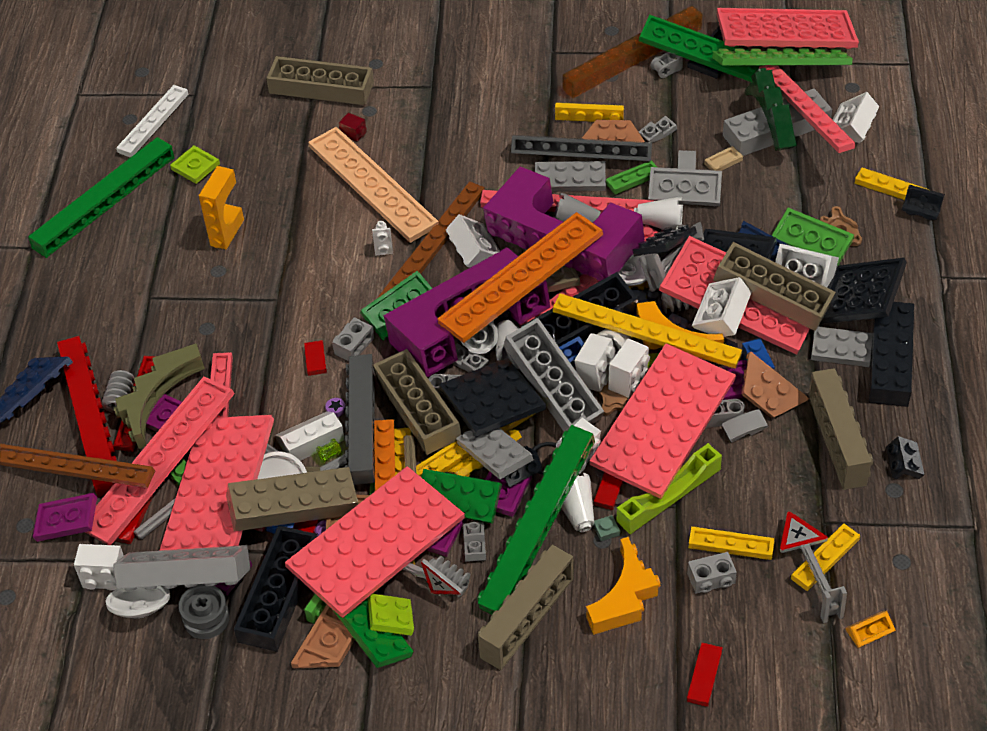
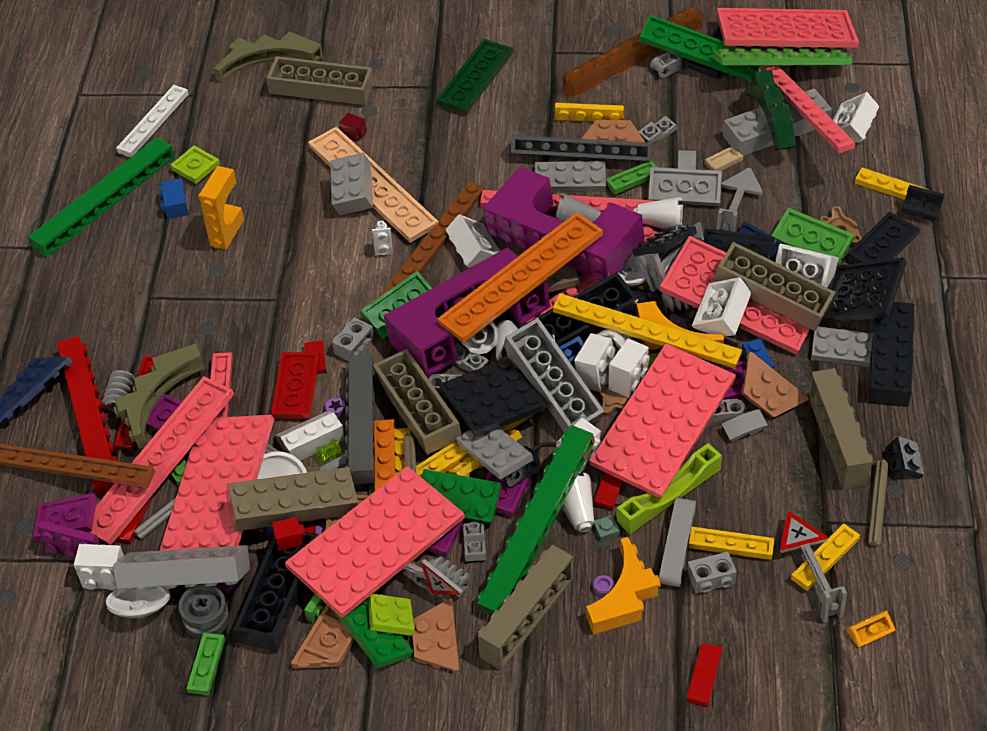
none -> magenta plate [37,520,100,558]
none -> blue brick [159,178,189,219]
none -> bright green plate [187,633,225,696]
none -> olive arch [214,31,323,83]
none -> red plate [271,352,320,419]
none -> red brick [272,517,305,551]
none -> light grey brick [331,152,373,215]
none -> nougat wing [413,599,460,674]
none -> dark green plate [436,39,513,114]
none -> medium lavender tile [593,575,614,597]
none -> light grey beam [659,498,696,587]
none -> light grey piece [716,168,763,232]
none -> black plate [847,212,920,263]
none -> dark tan axle [868,459,888,547]

